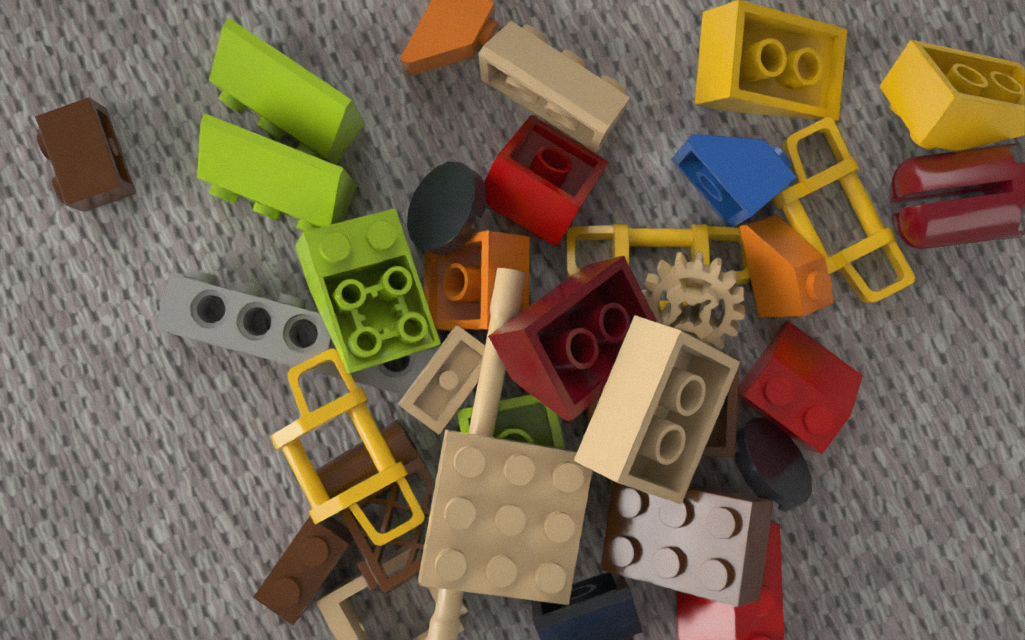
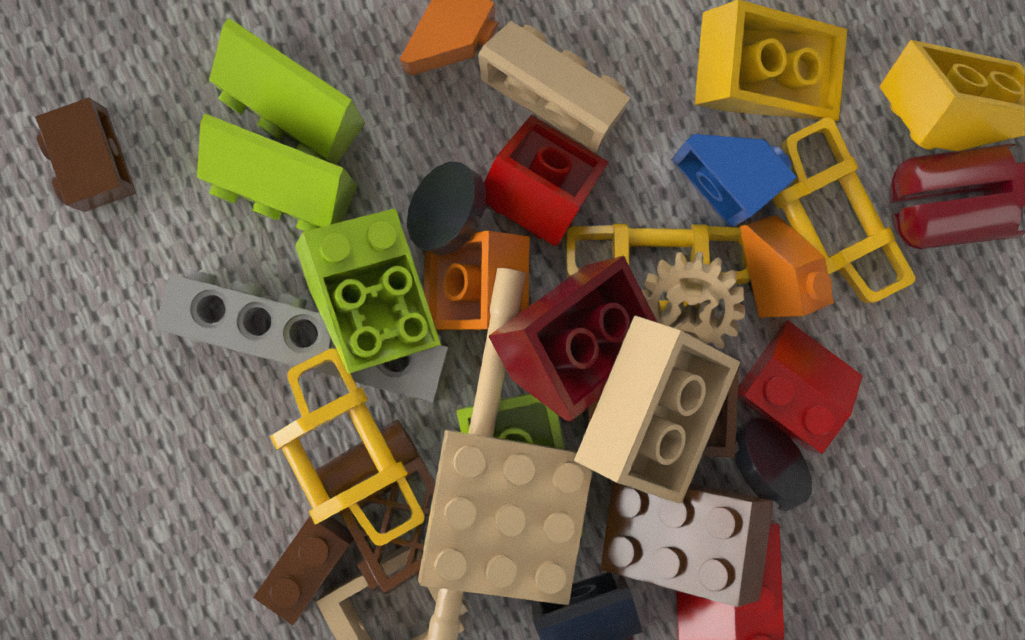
tan plate [398,326,485,435] -> none

